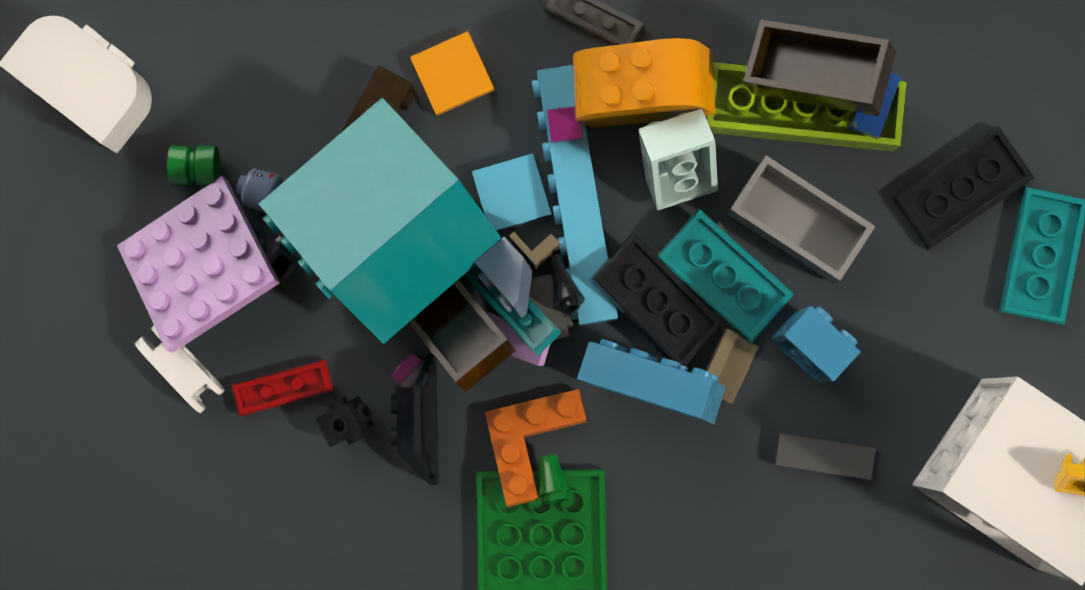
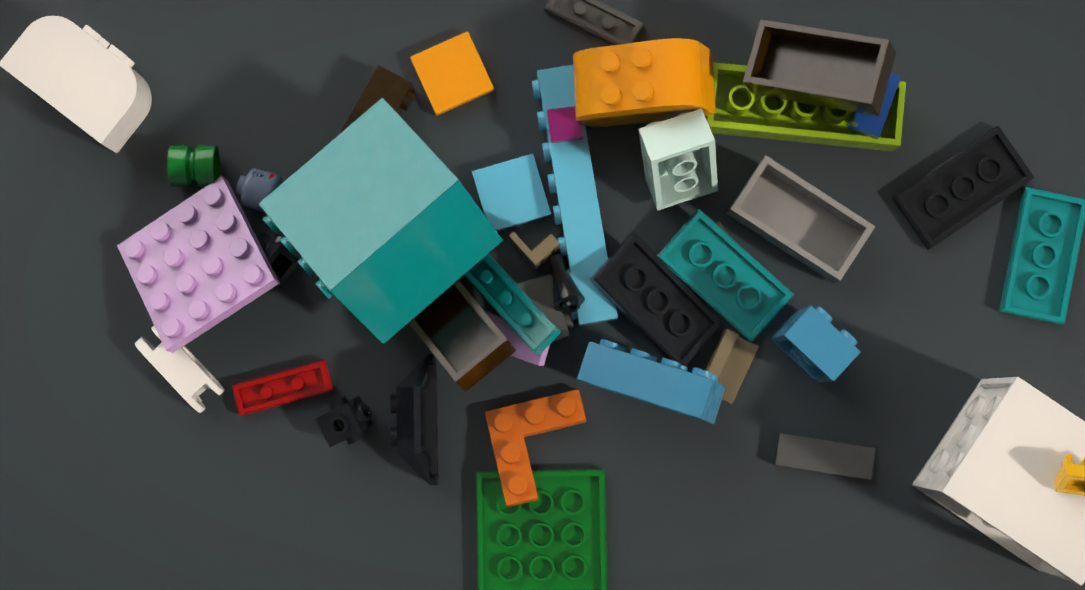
magenta tile [391,353,422,384] -> none
sand blue slope [474,237,532,318] -> none
green cone [538,454,571,504] -> none

